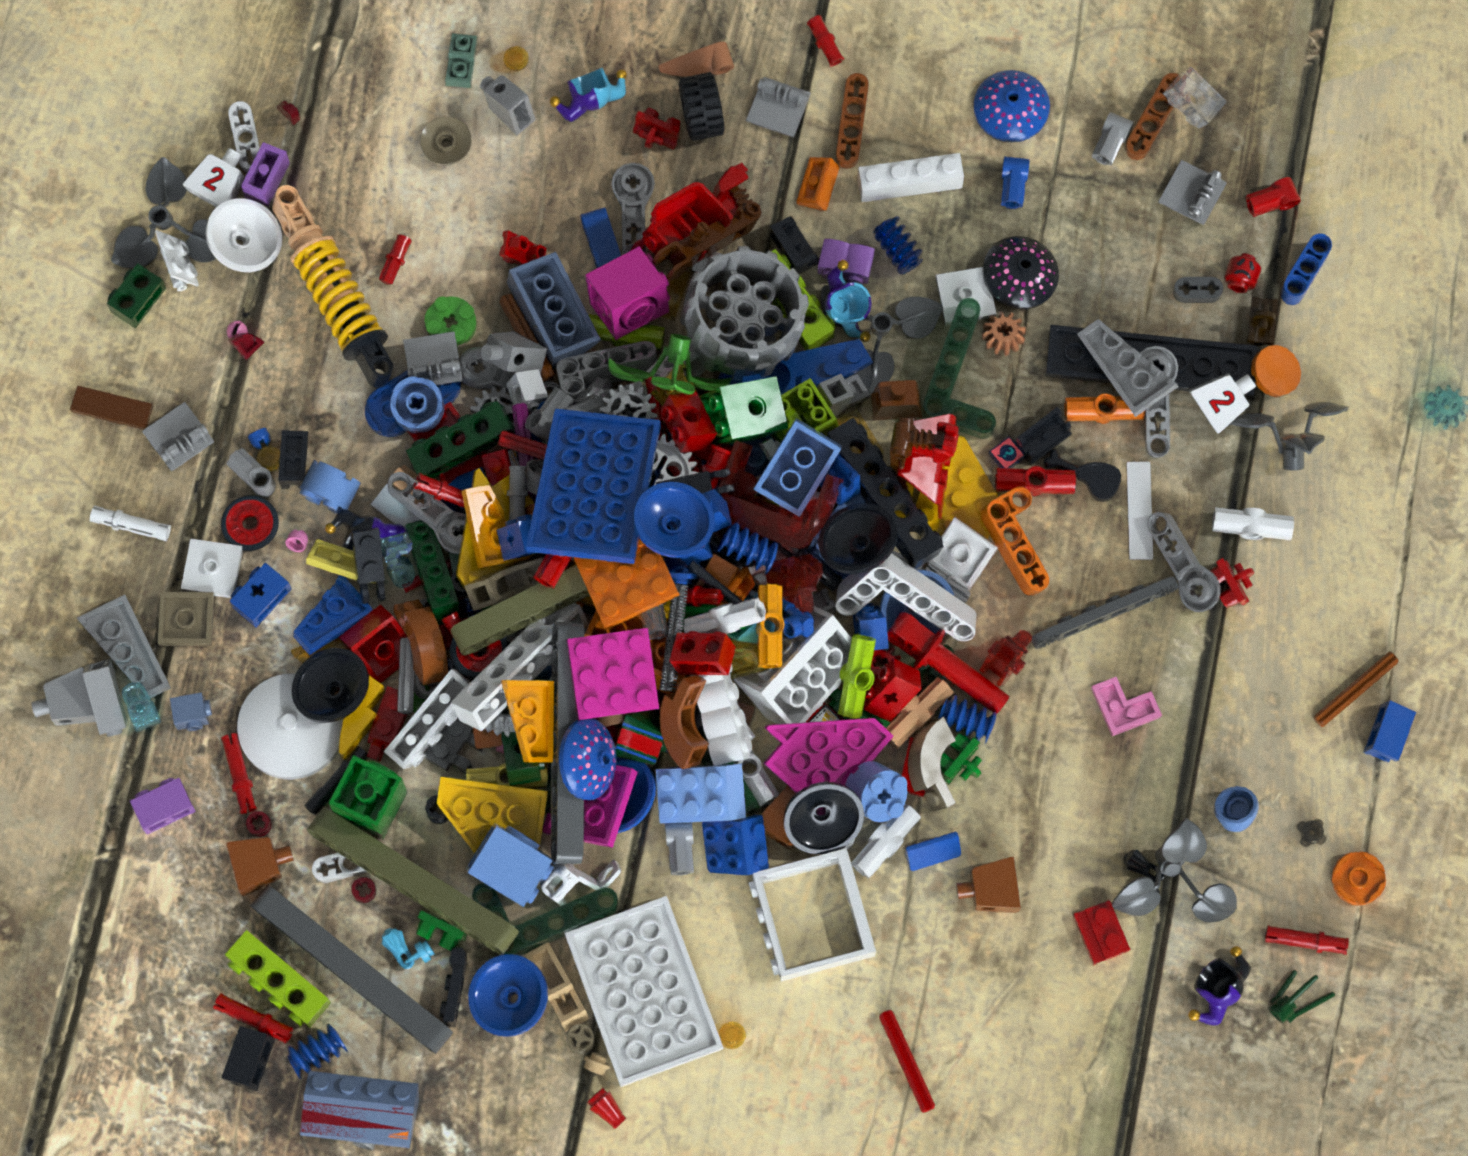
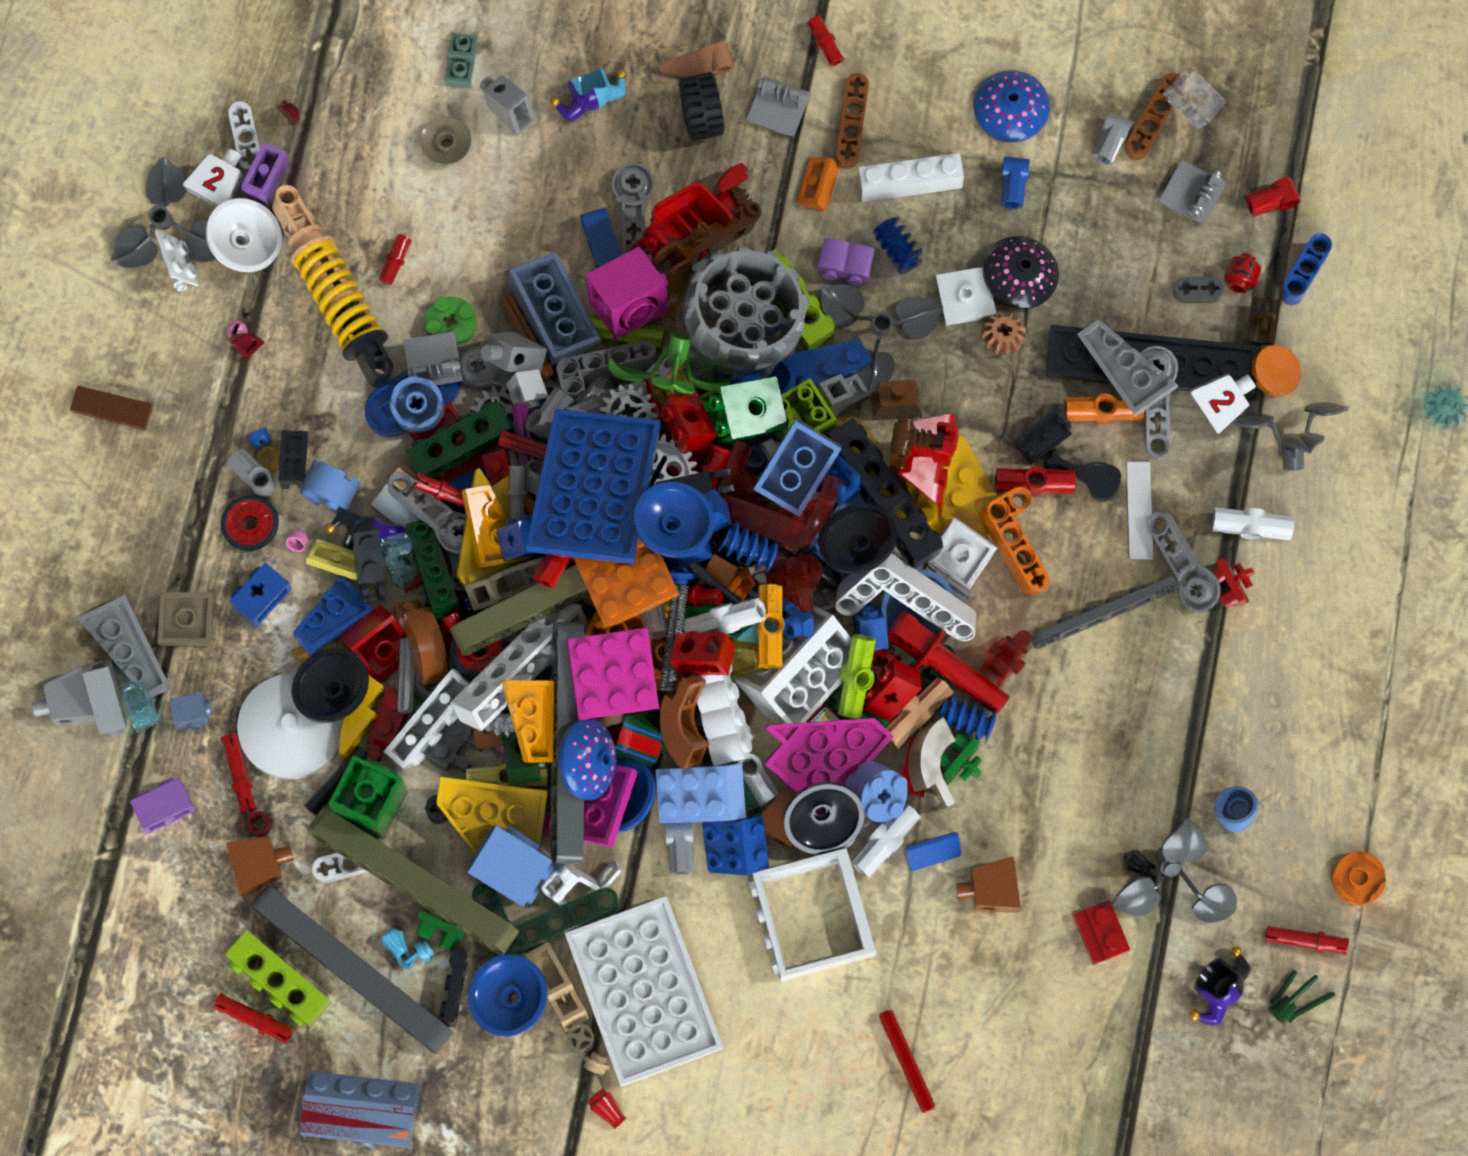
white pin [90,505,171,541] -> none
dark green brick [107,263,166,329] -> none
light grey hinge [142,402,214,472] -> none
white plate [181,539,243,598] -> none
black hinge [221,1026,275,1092] -> none
blue piece [287,1023,348,1079] -> none
dark red bush [351,877,377,903] -> none
red hips [499,230,547,266] -> none
clear yellow plate [503,46,529,71] -> none
red hips [633,107,681,150] -> none
clear yellow plate [719,1021,746,1049] -> none
black hinge [770,216,819,275] -> none
medium azure piece [825,259,872,342] -> none
clear green beam [922,298,996,439] -> none
tile [988,436,1026,468] -> none
bright pink plate [1091,677,1162,736] -> none
clear smoke plate [1297,819,1327,847] -> none
dark orange axle [1314,652,1399,727] -> none
blue hinge [1363,700,1416,762] -> none

